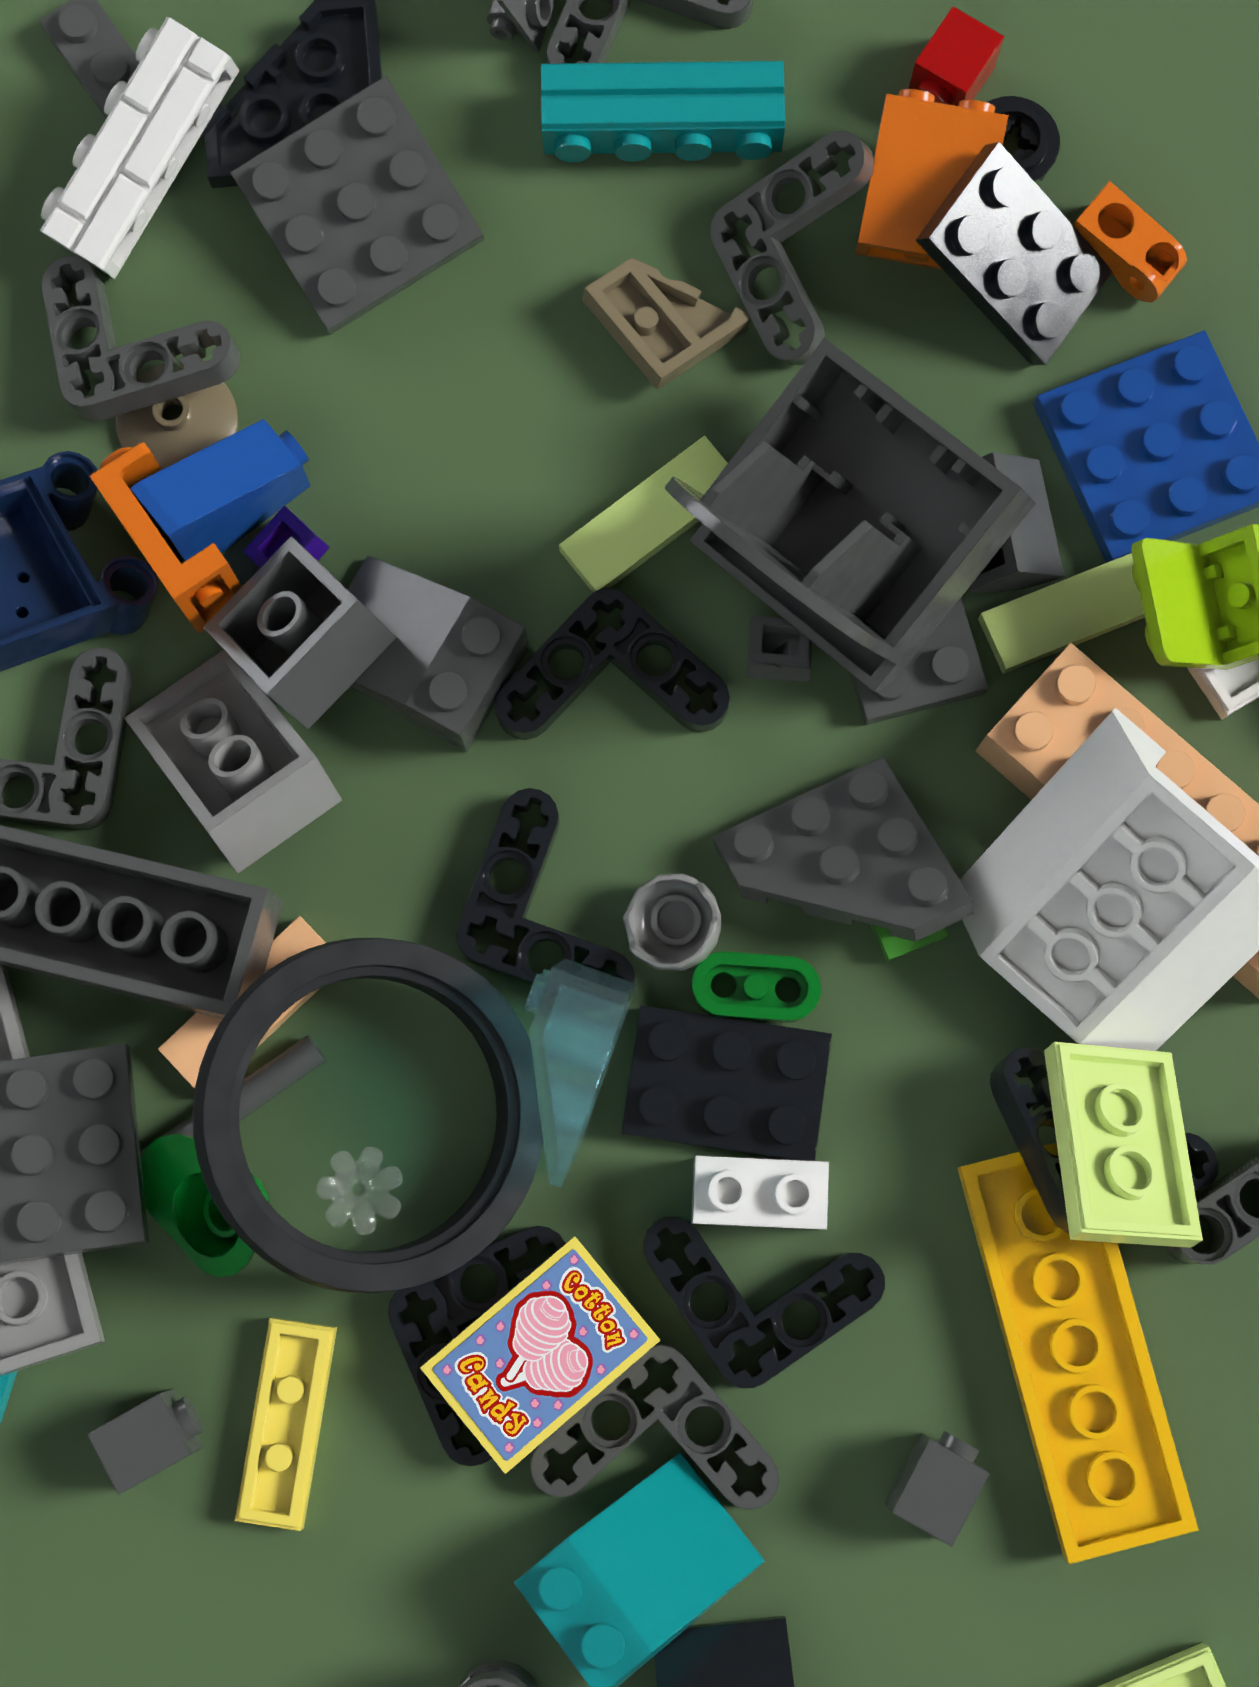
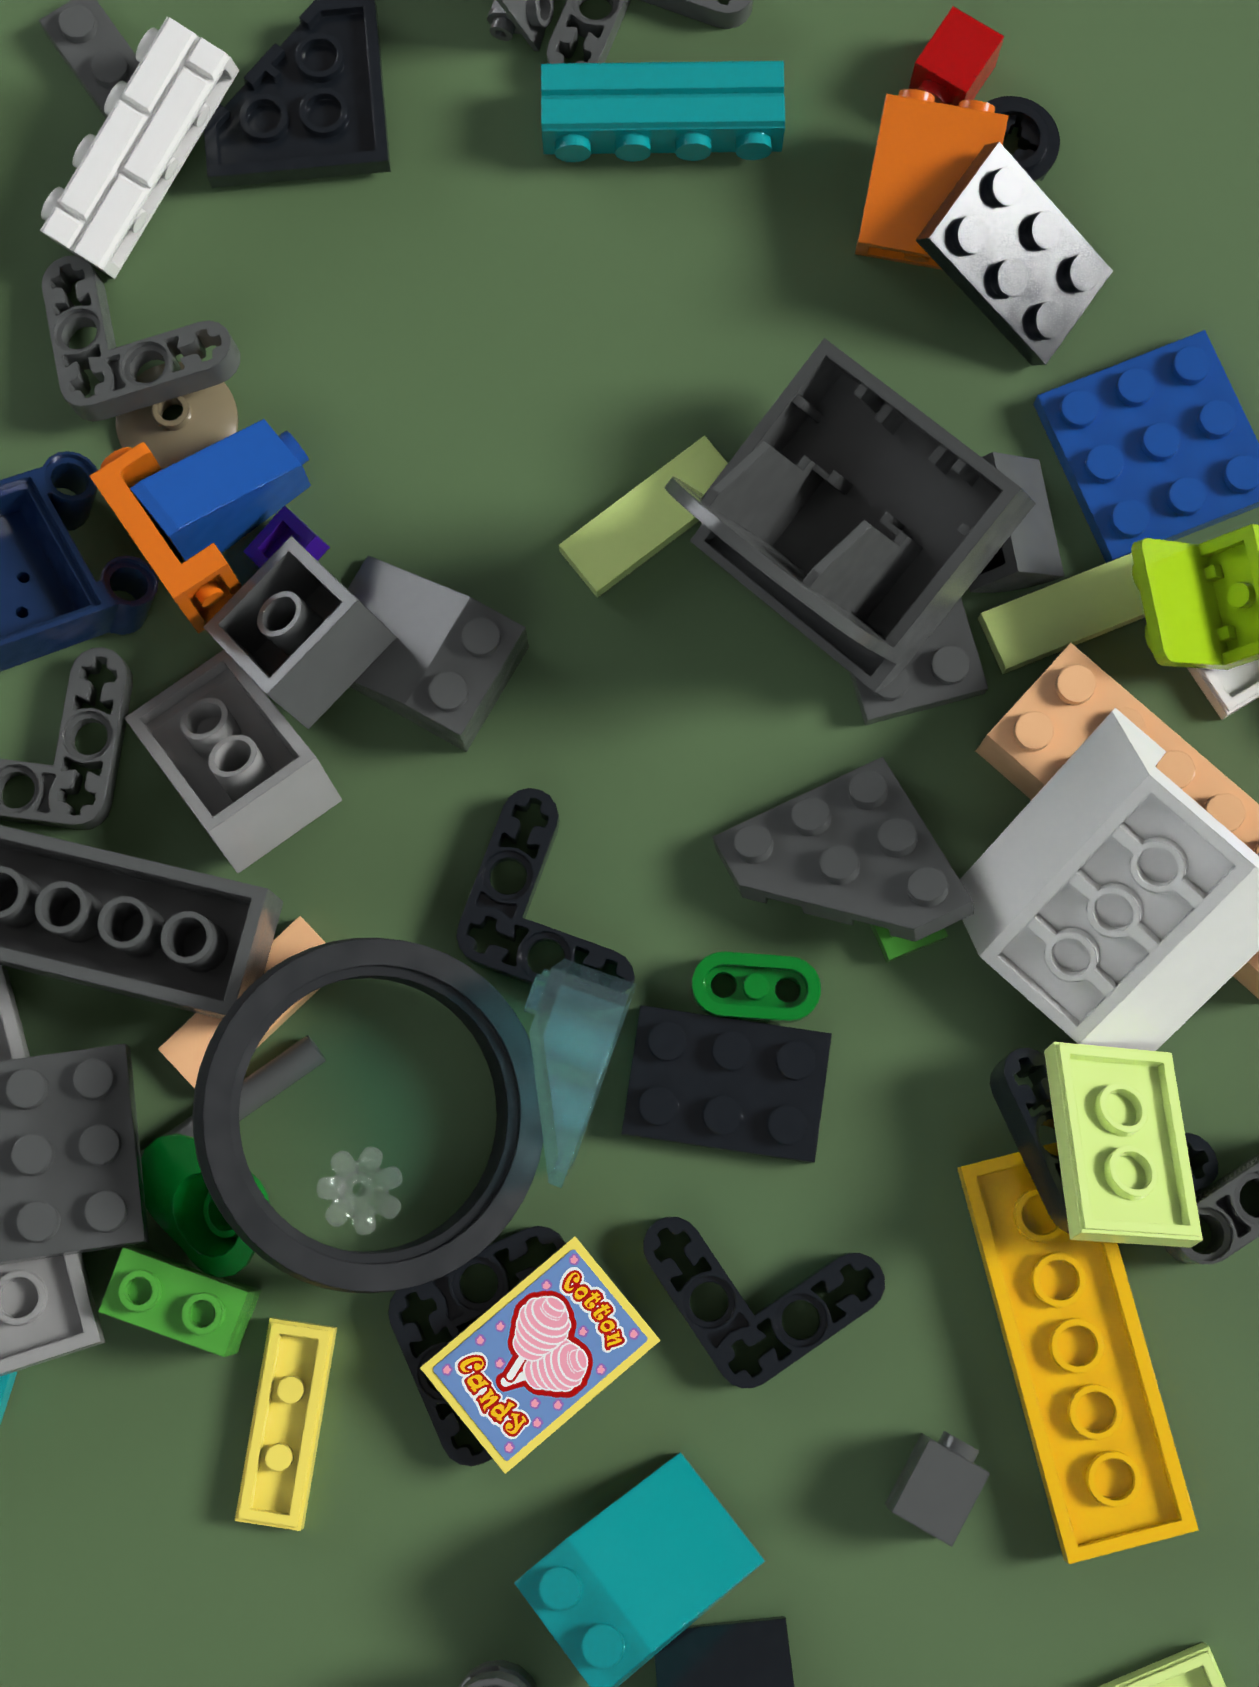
dark grey brick [87,1389,204,1495] -> none
dark grey plate [230,76,484,335] -> none
black beam [495,588,730,740] -> none
dark grey beam [530,1344,779,1510] -> none
dark tan wing [582,257,751,390] -> none
light grey hair [623,873,721,971] -> none
white brick [691,1156,829,1230] -> none
dark grey beam [710,131,874,365] -> none
dark grey tile [747,616,812,683] -> none
orange leg [1073,181,1187,303] -> none
none -> bright green brick [98,1247,261,1357]

